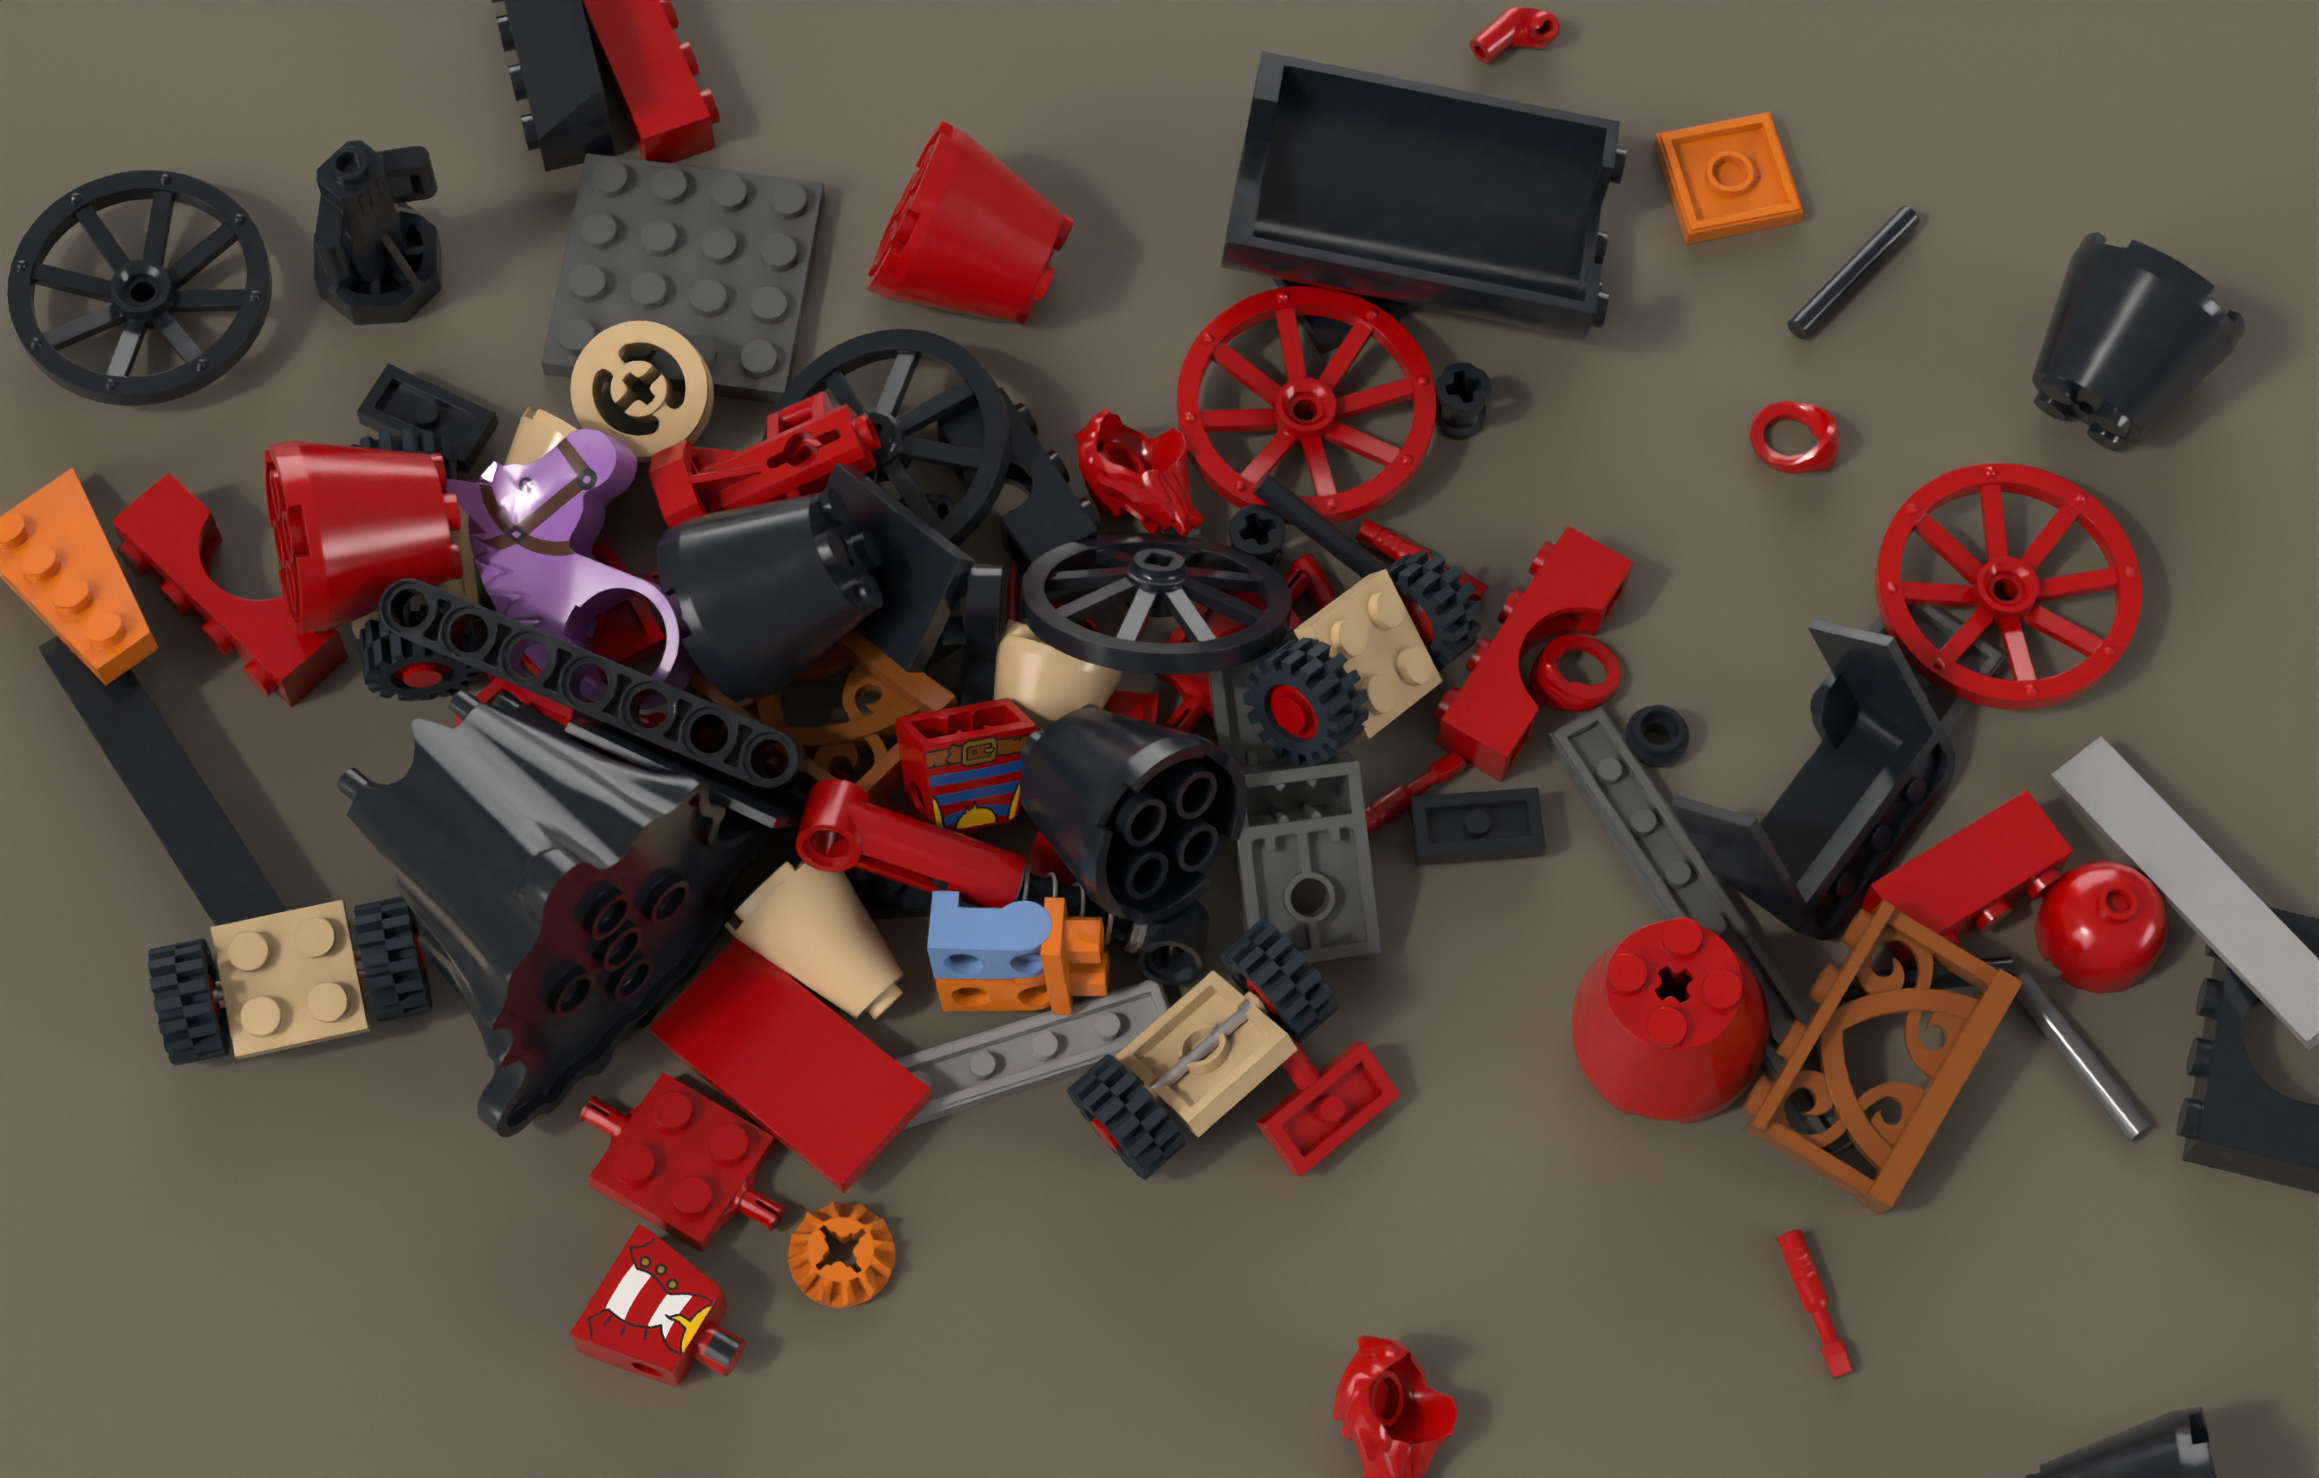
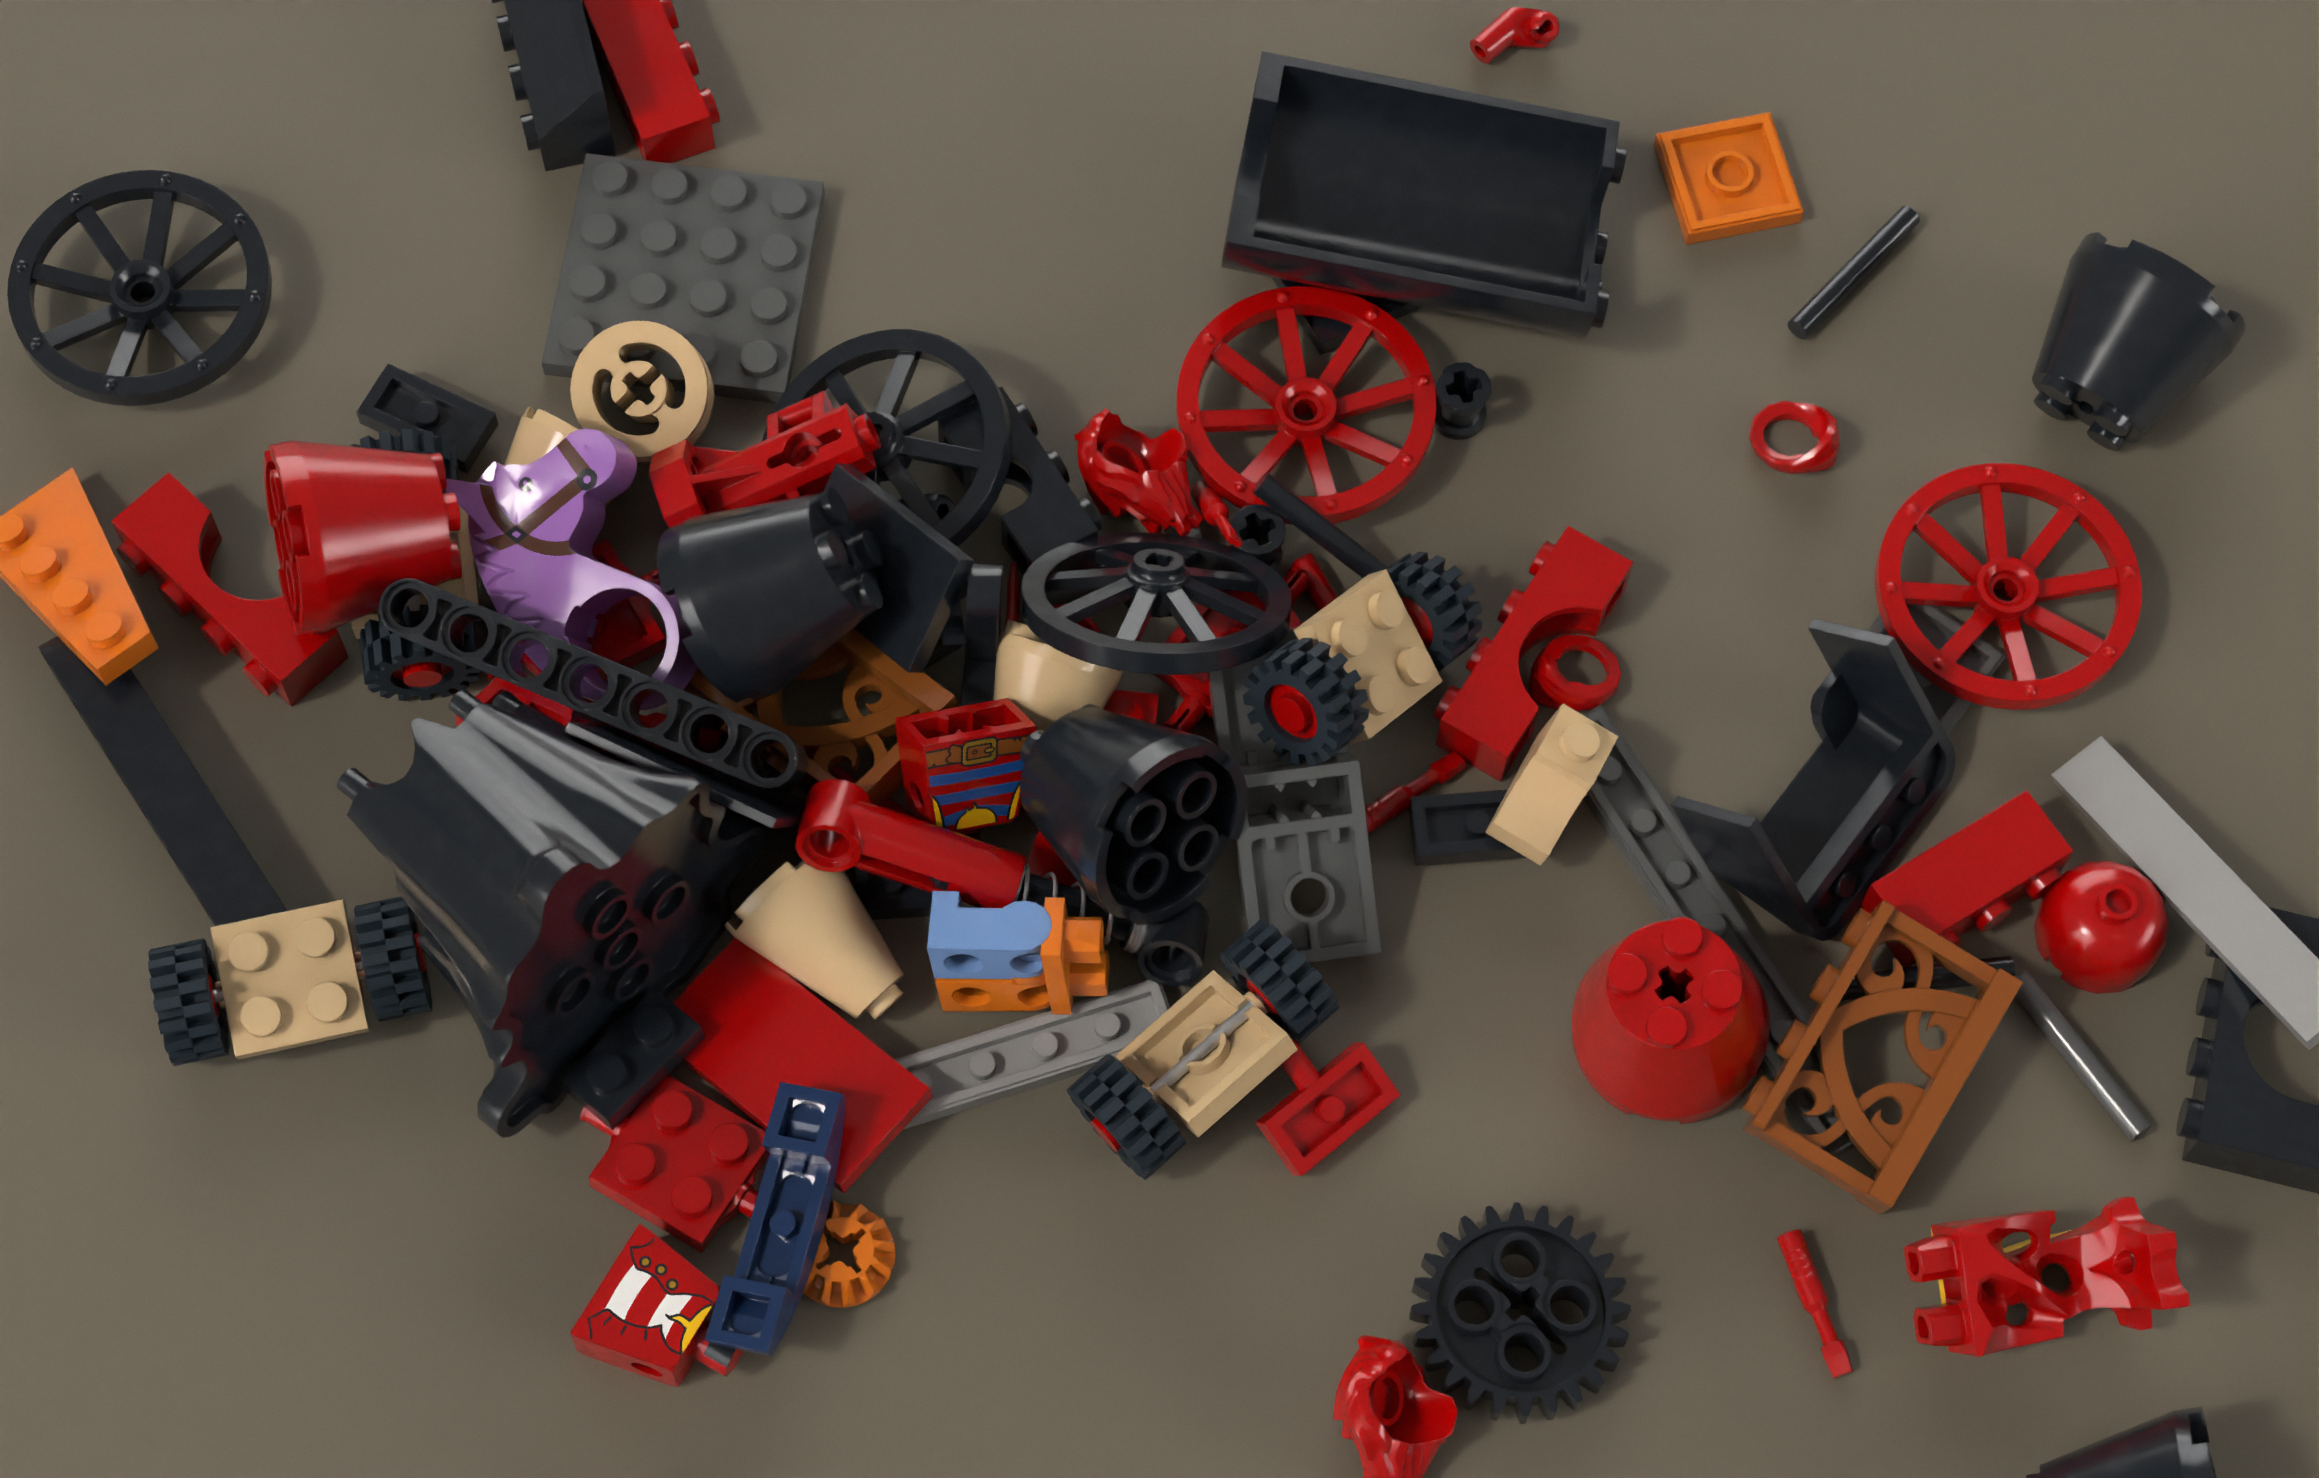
black piece [314,140,442,325] -> none
red cone [866,121,1074,326] -> none
red piece [1355,518,1489,601] -> none
black plate [1625,705,1689,767] -> none
none -> black plate [561,988,705,1131]
none -> dark blue slope [705,1082,846,1357]
none -> red piece [1190,480,1243,548]
none -> black gear [1409,1202,1631,1424]
none -> tan arch [1485,703,1619,866]
none -> red hips [1904,1196,2190,1357]

